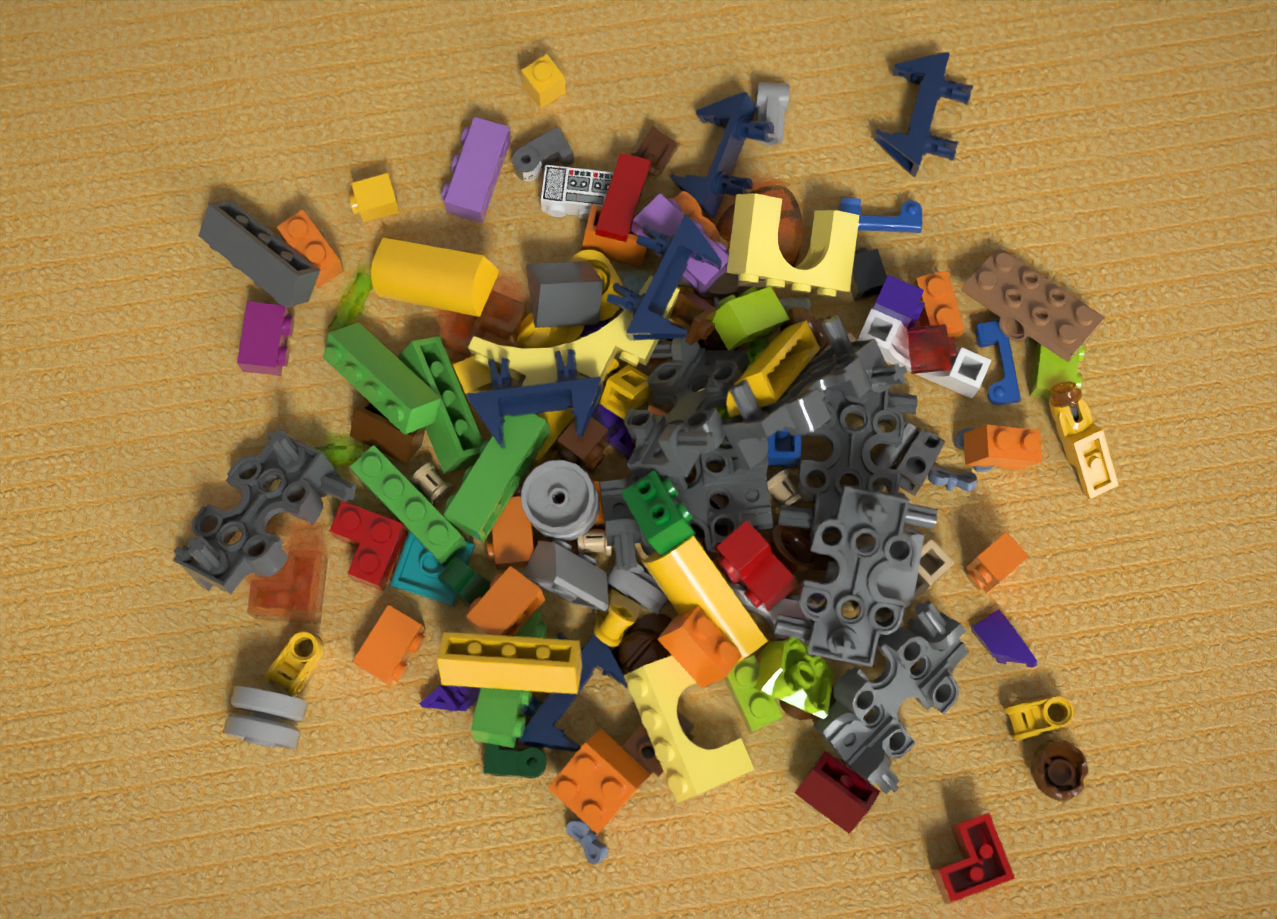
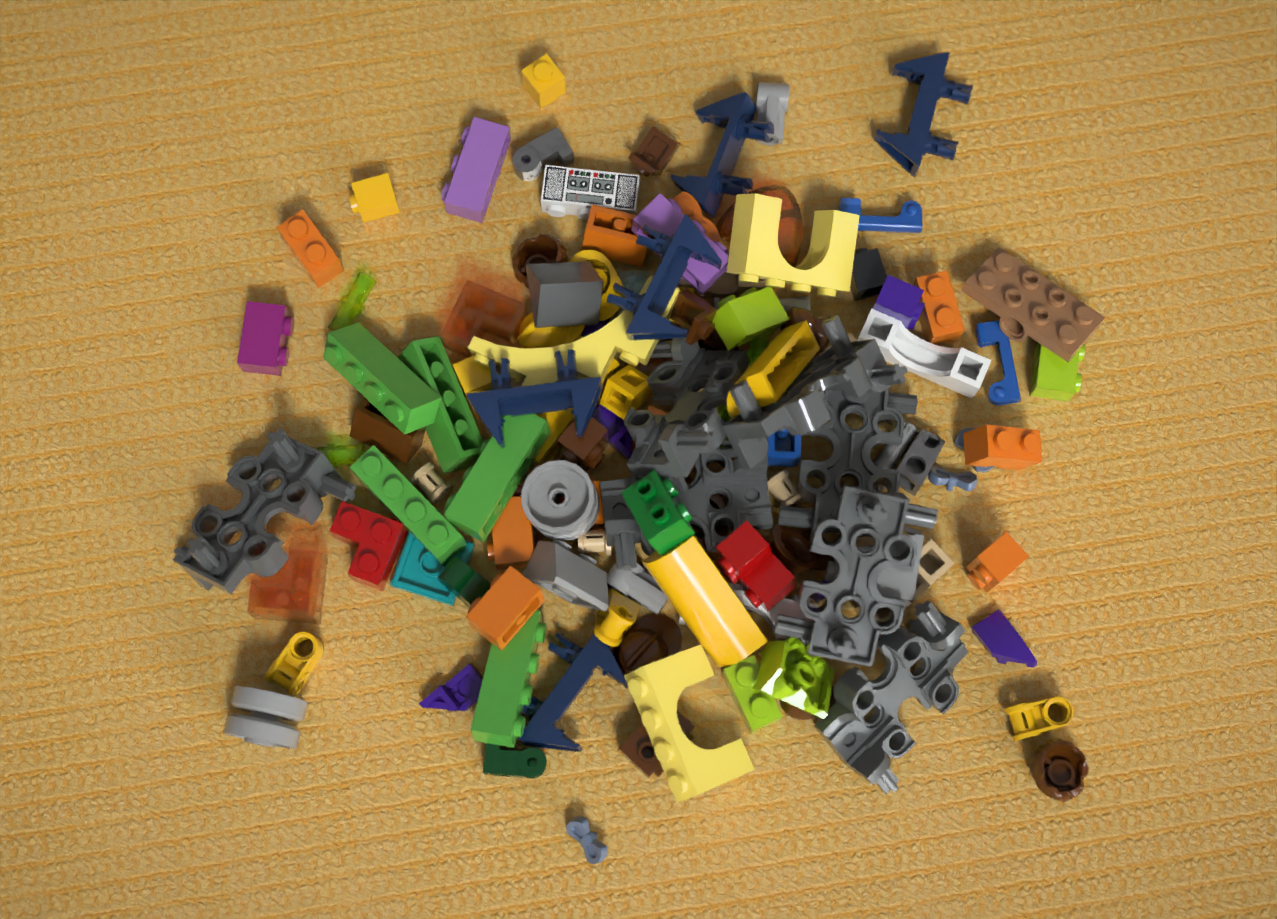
dark grey brick [198,199,320,308] -> none
orange brick [352,605,426,686] -> none
yellow brick [371,237,499,317] -> none
yellow brick [437,632,582,694] -> none
orange brick [547,729,651,834] -> none
red tile [595,153,651,242] -> none
orange brick [658,606,742,688] -> none
dark red brick [794,750,881,834] -> none
clear red brick [907,324,956,374] -> none
red brick [932,813,1015,903] -> none
yellow plate [1049,381,1119,499] -> none
none -> reddish brown hair [512,234,568,289]

